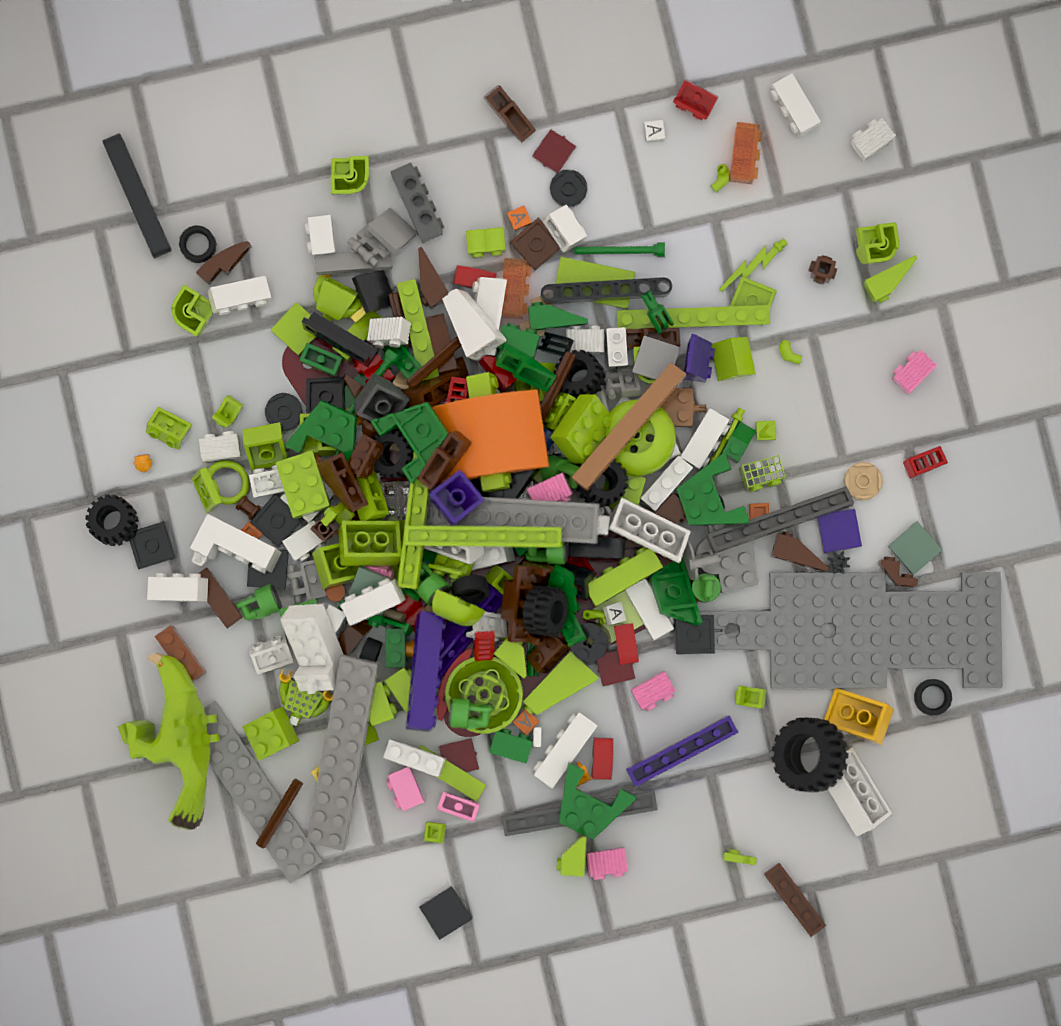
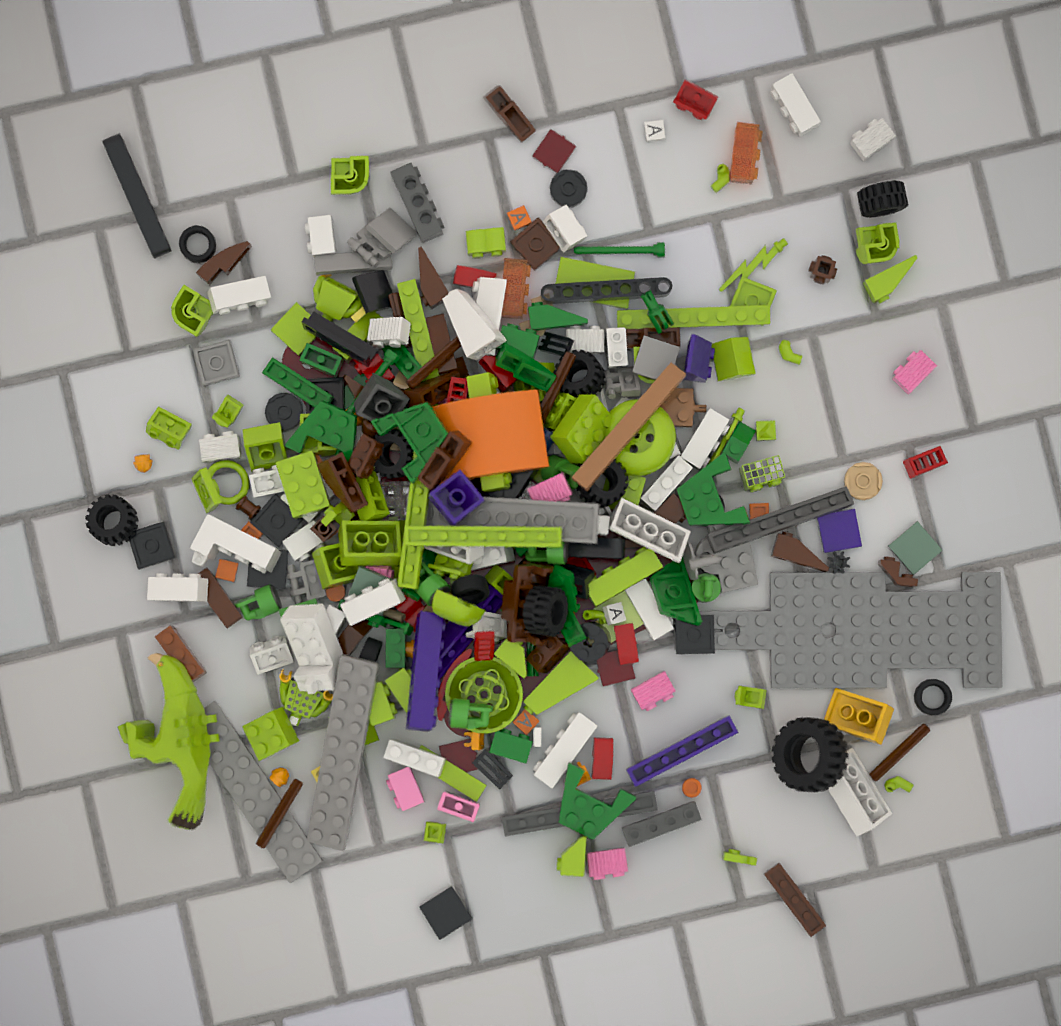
none -> light grey tile [193,339,240,387]
none -> orange tile [215,559,239,582]
none -> green tile [262,357,334,408]
none -> light orange plate [269,767,289,787]
none -> light orange tile [464,731,485,750]
none -> black tile [472,749,513,790]
none -> dark grey brick [622,801,702,847]
none -> orange tile [682,778,702,798]
none -> black tyre [857,180,909,218]
none -> reddish brown axle [869,724,930,781]
none -> lime arm [884,776,914,793]

